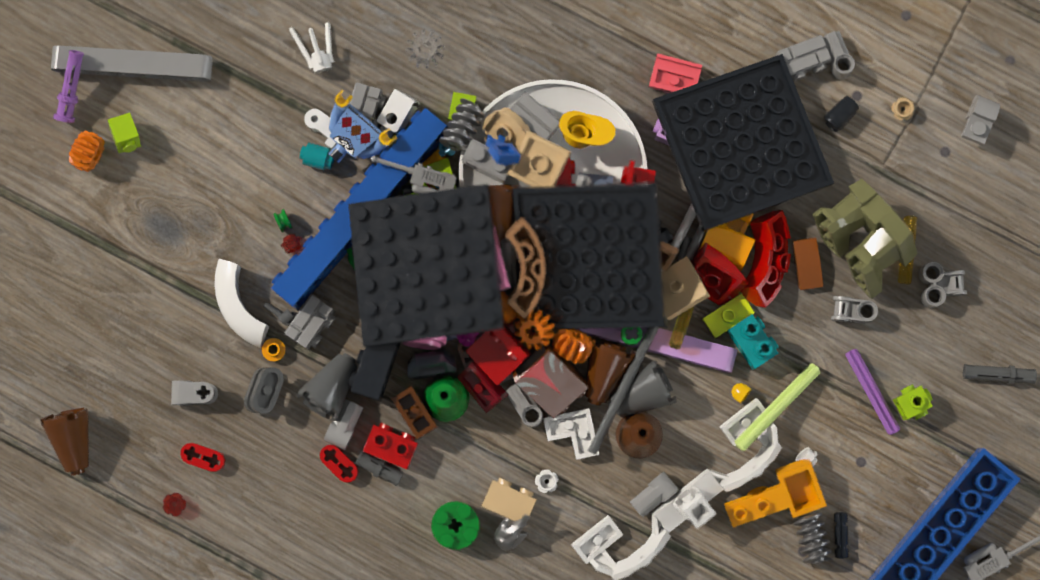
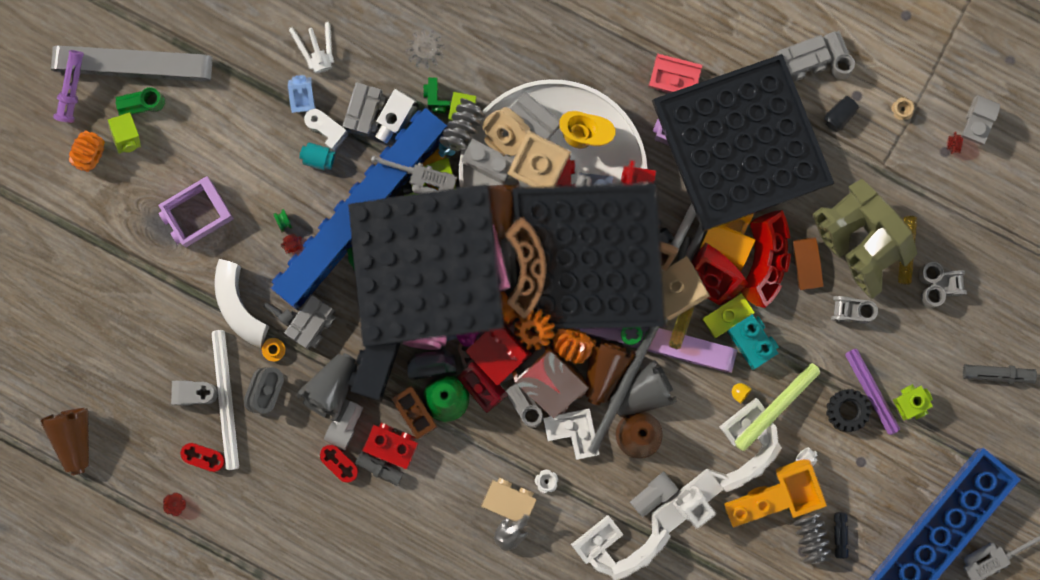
medium blue torso [329,90,397,163] -> none
green brick [431,501,479,550] -> none
blue plate [486,135,521,165] -> none
none -> green piece [115,87,165,116]
none -> lavender window [159,176,234,248]
none -> white axle [212,330,239,470]
none -> light blue bracket [288,75,315,113]
none -> green bracket [423,77,451,113]
none -> black tyre [826,389,871,432]
none -> clear red plate [946,132,963,155]

